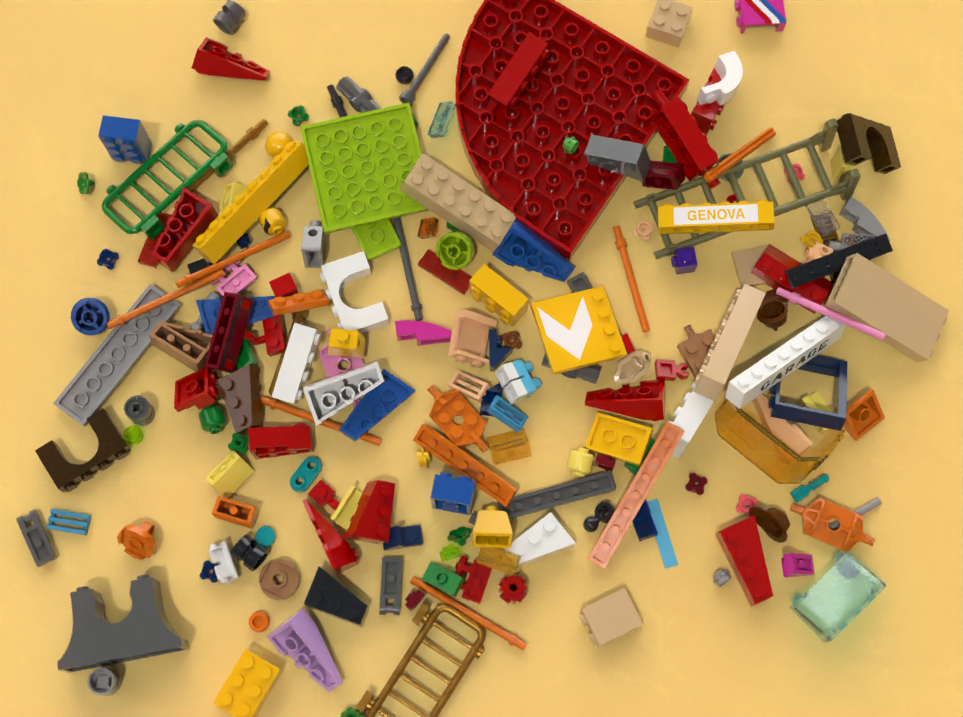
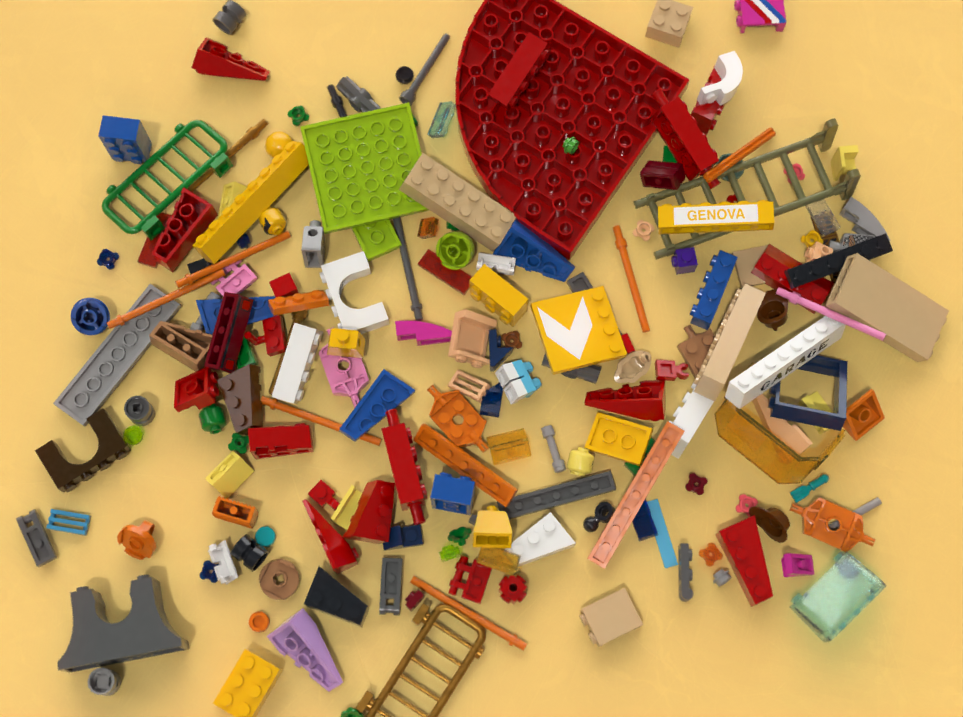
green plant [77,172,95,194] -> none
teal plate [290,457,322,493] -> none
white wedge [303,361,384,426] -> none
yellow plate [416,447,430,468] -> none
green plate [422,562,465,597] -> none
dark azure tile [487,395,528,433] -> none
wedge [584,134,651,182] -> none
dark red plate [593,454,616,472] -> none
dark brown arch [836,113,901,174] -> none
none -> red brick [381,409,428,525]
none -> white hinge [476,252,516,276]
none -> light grey bar [541,425,566,473]
none -> dark grey plate [678,543,693,602]
none -> blue brick [690,250,738,330]
none -> clear orange plate [699,543,723,567]

